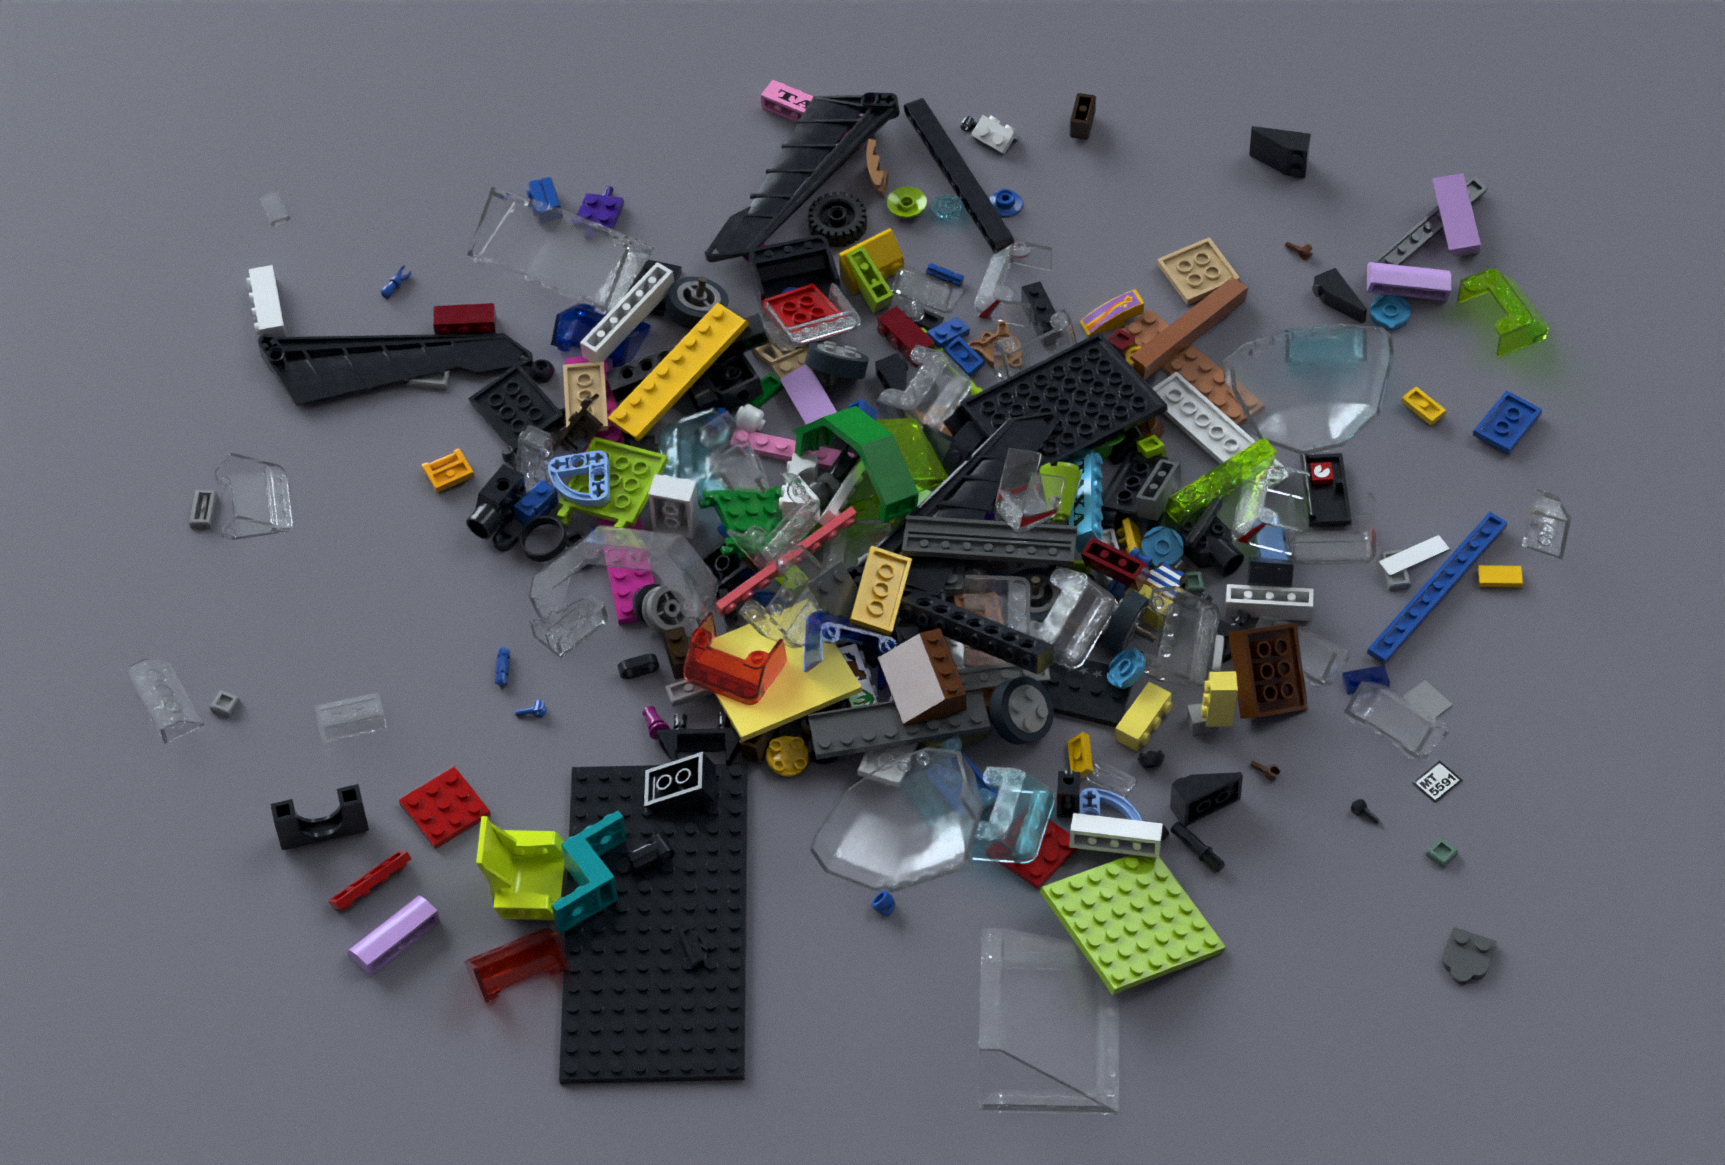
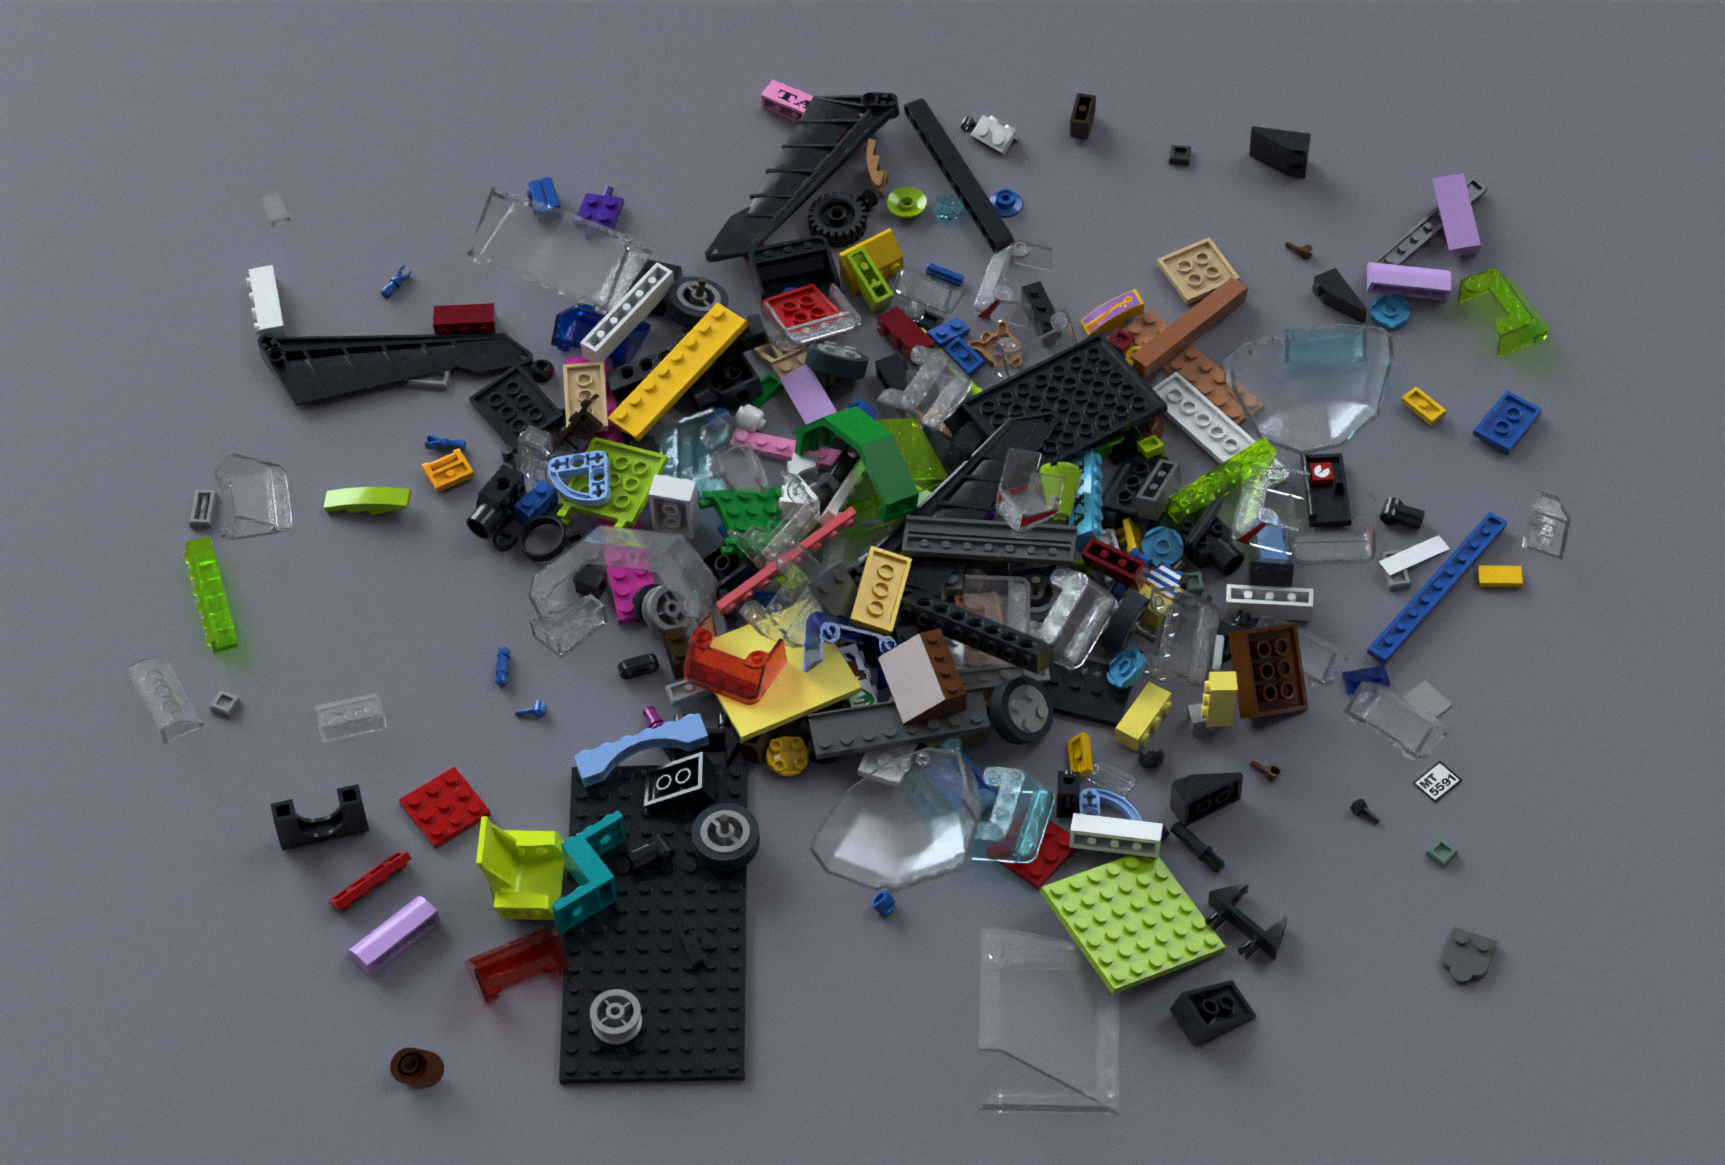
none -> clear neon green brick [183,536,239,653]
none -> lime slope [323,487,412,515]
none -> reddish brown piece [390,1047,444,1087]
none -> blue piece [425,435,466,451]
none -> black brick [573,564,608,600]
none -> light blue arch [574,713,709,787]
none -> light grey wheel [590,989,642,1045]
none -> wheel [692,803,760,871]
none -> black plate [857,189,878,213]
none -> pearl dark grey tile [1169,145,1191,166]
none -> black slope [1170,980,1256,1045]
none -> black hose [1205,883,1288,960]
none -> black piece [1379,497,1425,529]

